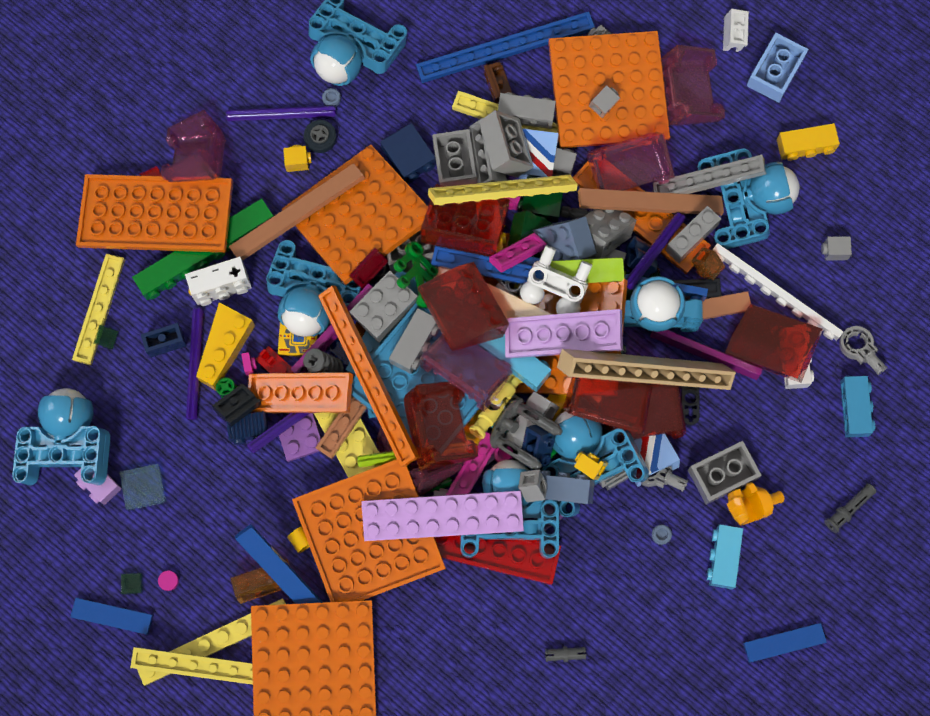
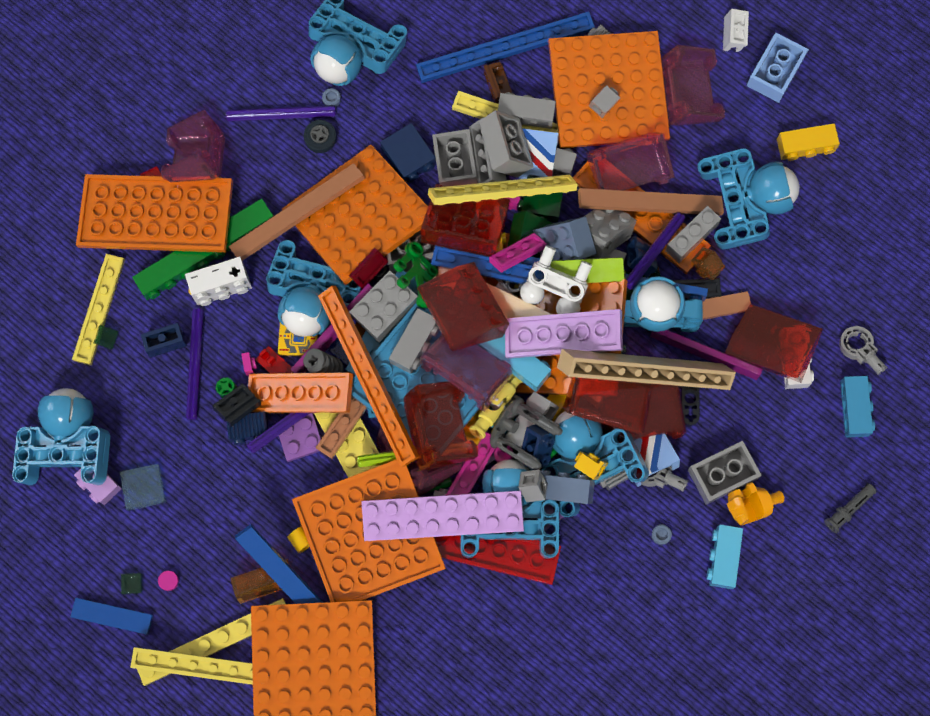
yellow wedge [196,302,255,390] -> none
yellow brick [283,145,312,172] -> none
dark grey pin [545,646,586,662] -> none
dark grey axle [560,206,593,219] -> none
light grey plate [653,155,766,194] -> none
white plate [712,243,843,341] -> none
blue tile [743,623,827,663] -> none
light grey brick [821,237,852,261] -> none

